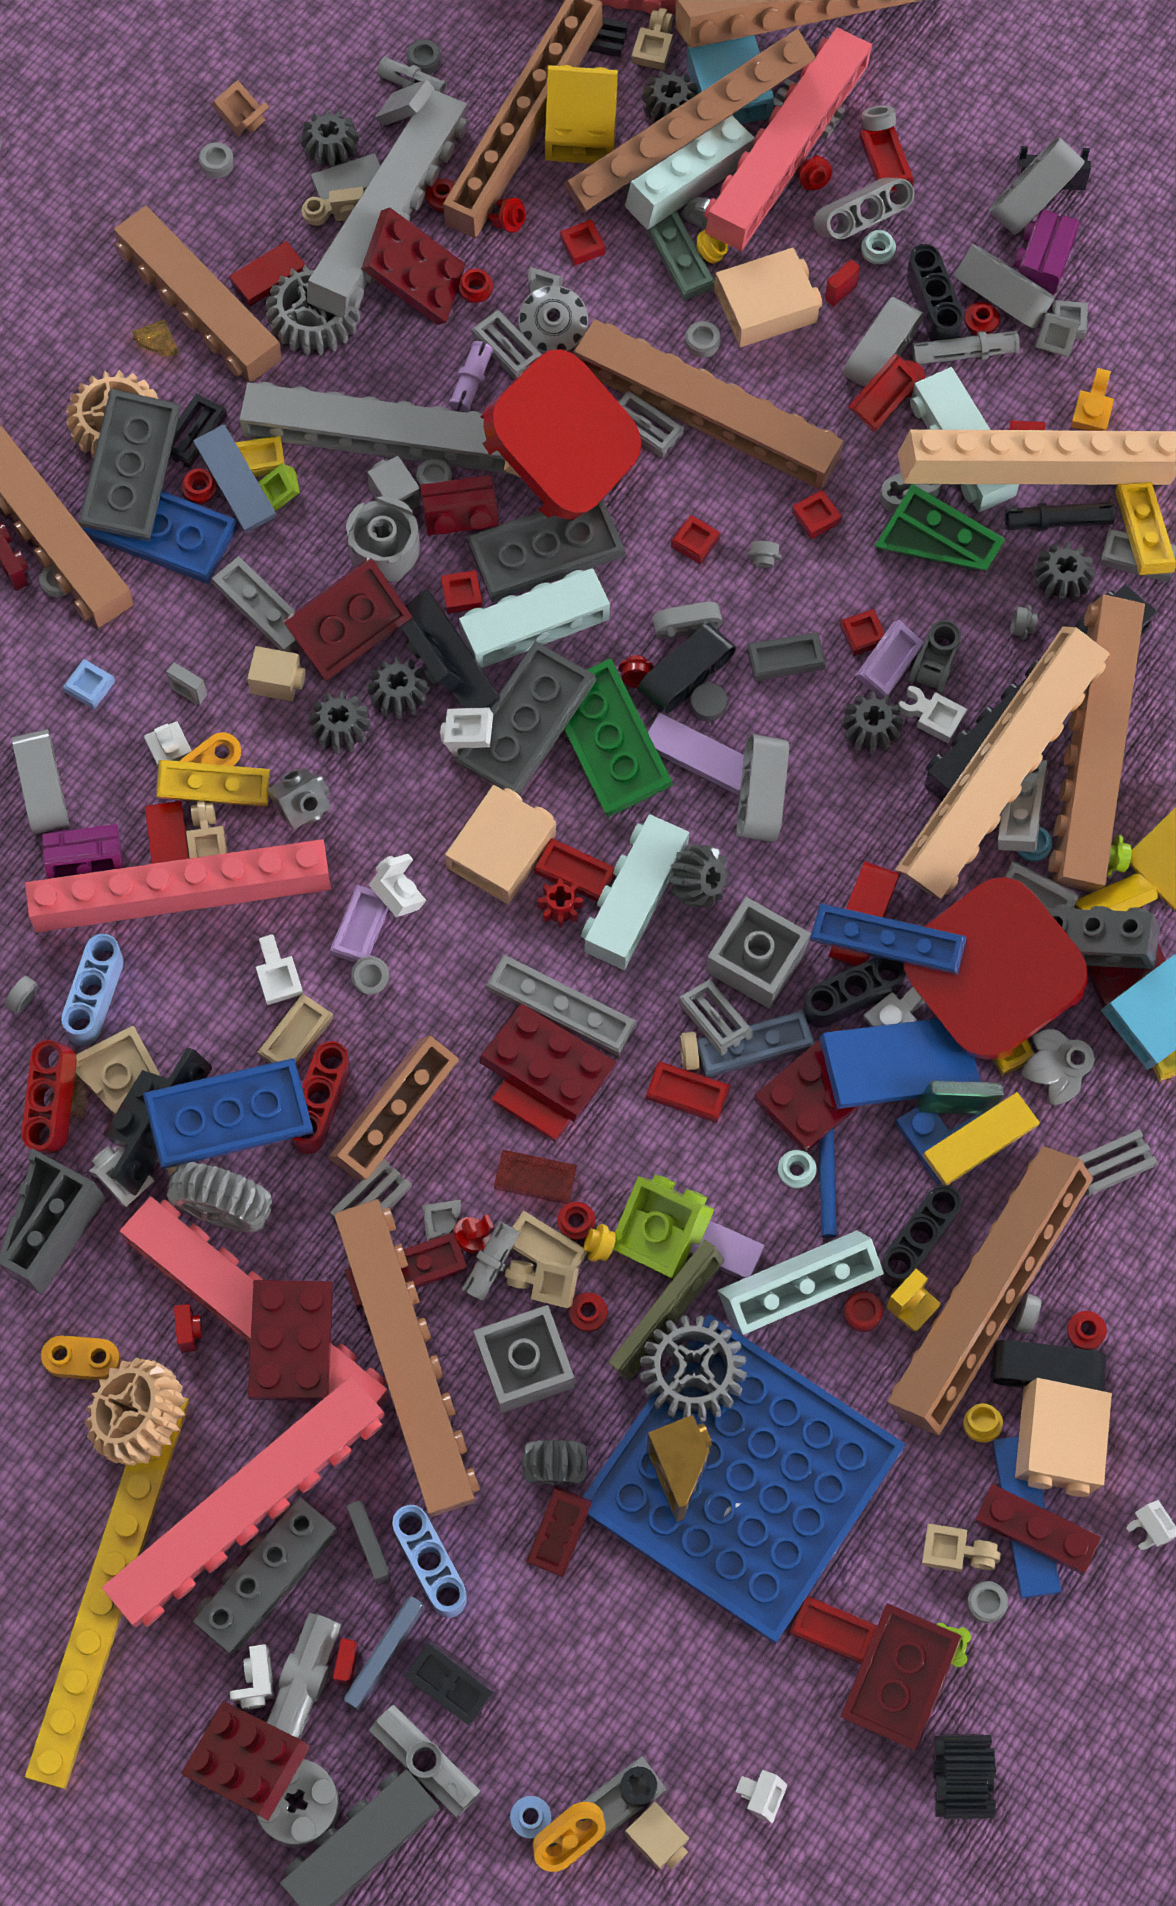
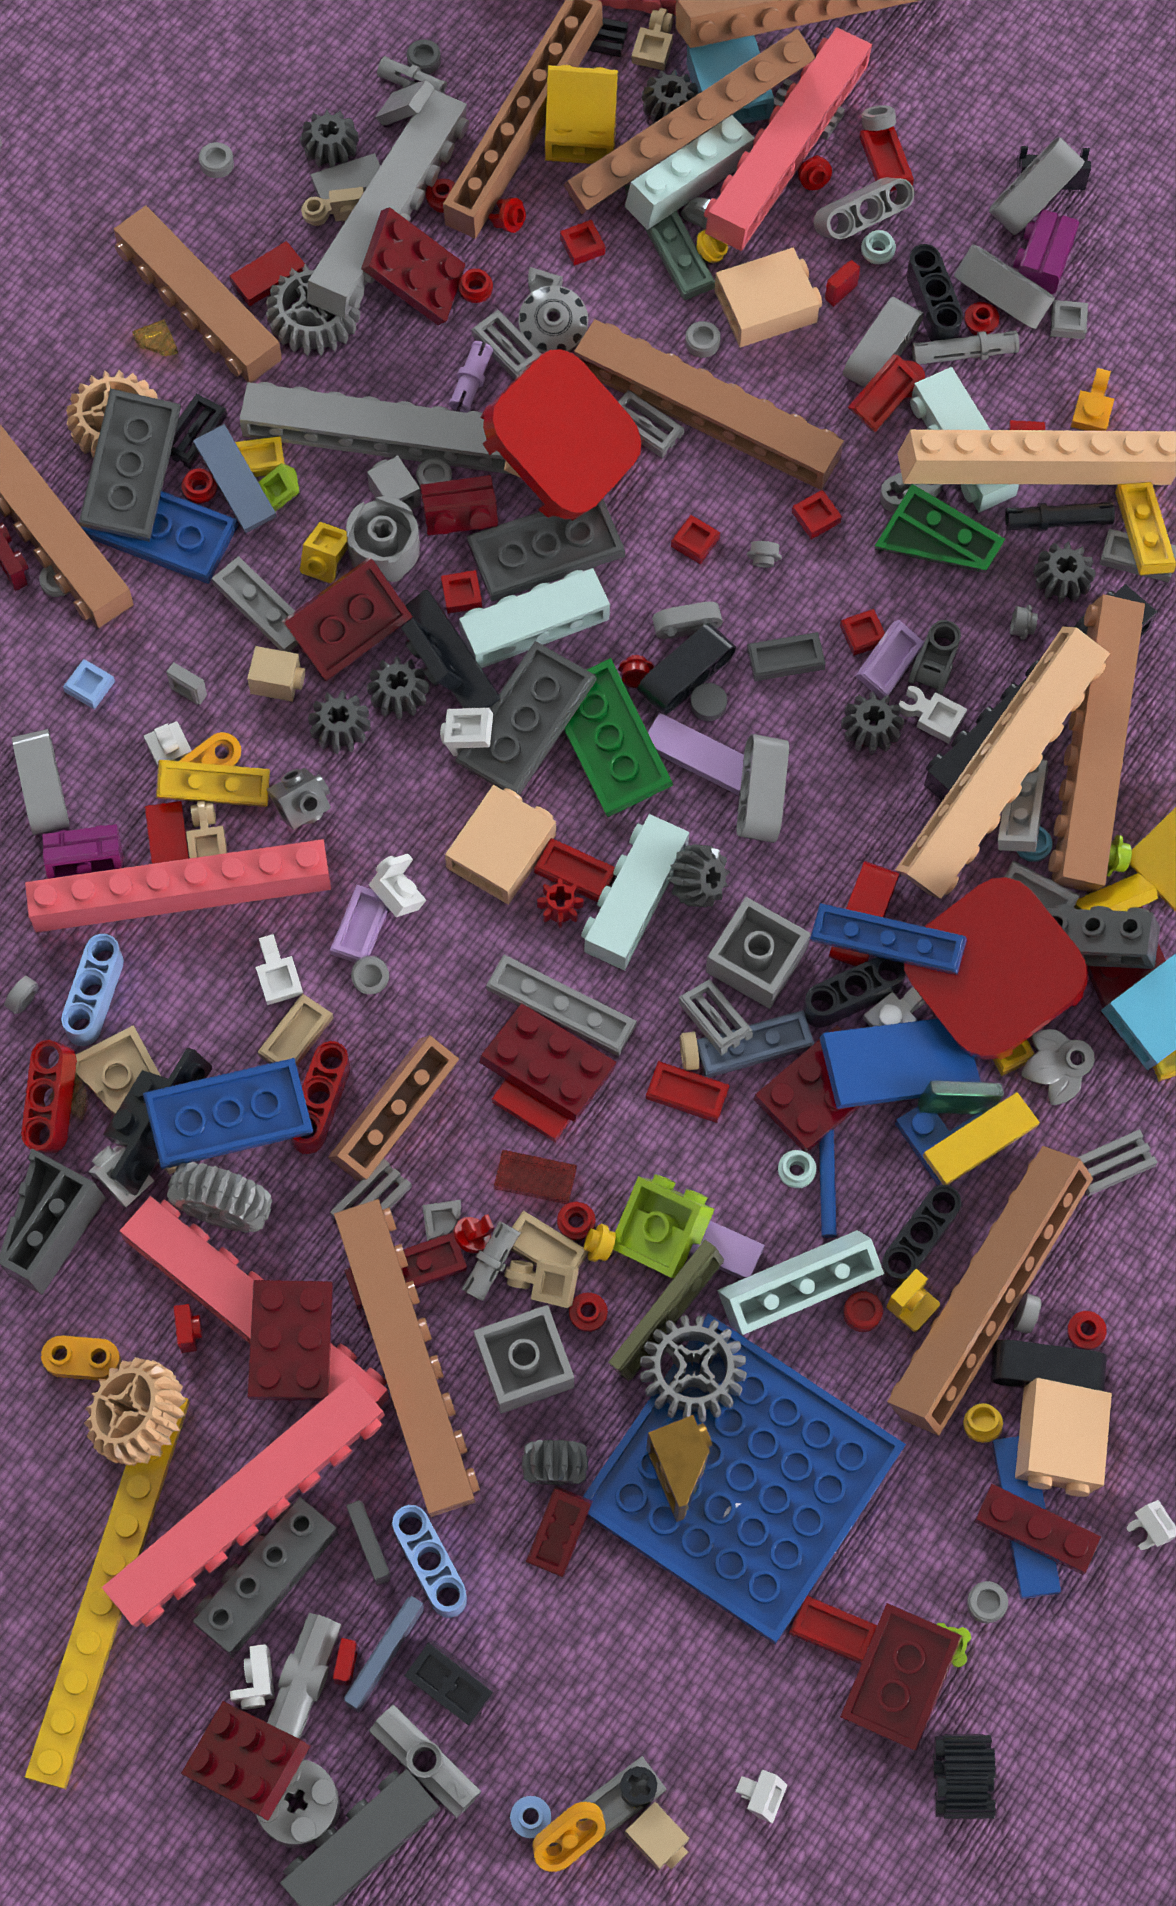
nougat bracket [210,80,269,136] -> none
tan plate [922,1523,1001,1572] -> none
light grey tile [1036,312,1080,357] -> none
none -> yellow bracket [300,522,348,583]

